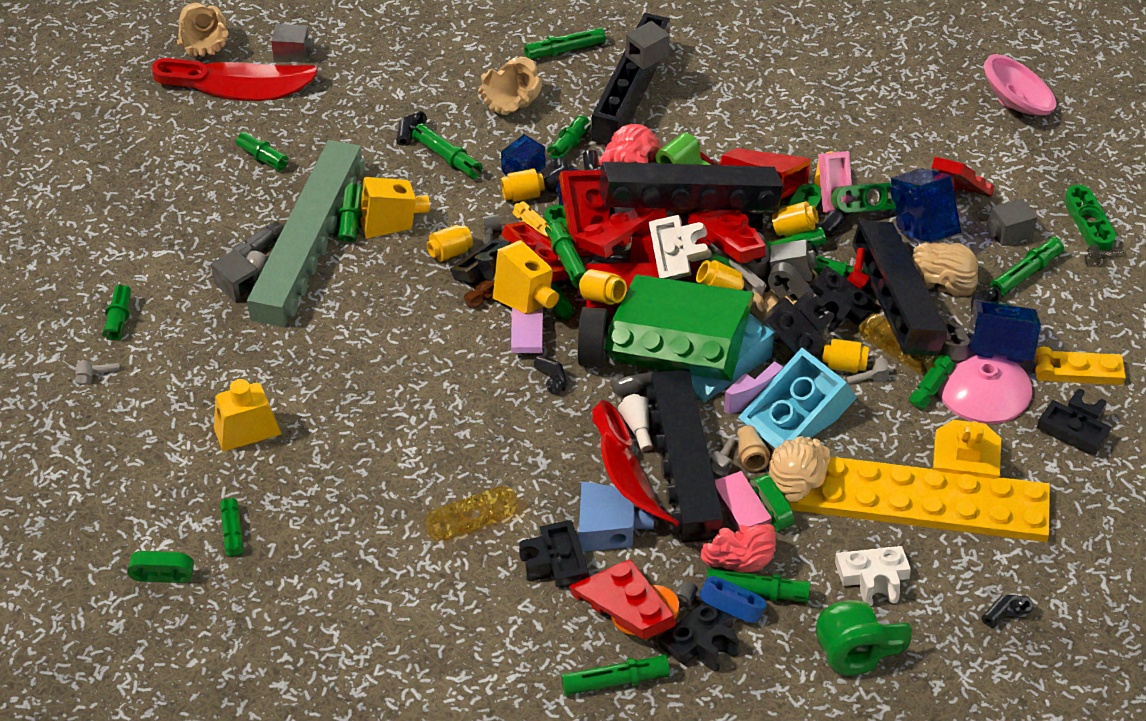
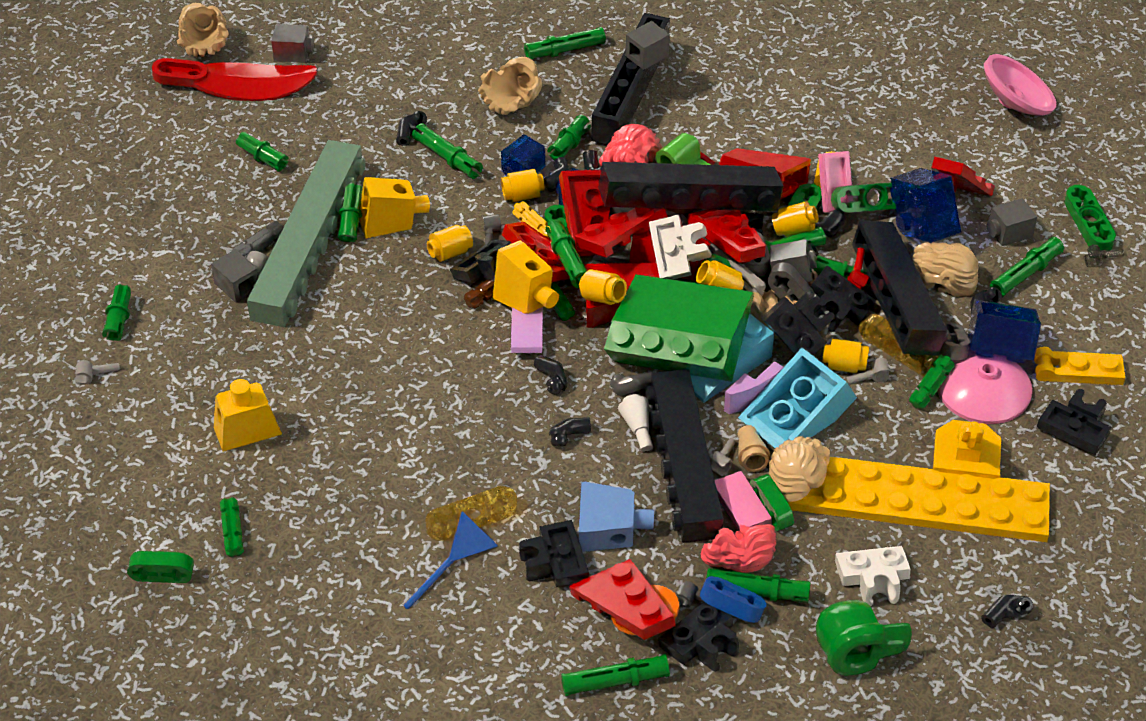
black tyre [578,307,609,367] -> none
red plant [592,400,680,527] -> none
none -> blue piece [404,511,498,609]
none -> black arm [549,417,591,447]

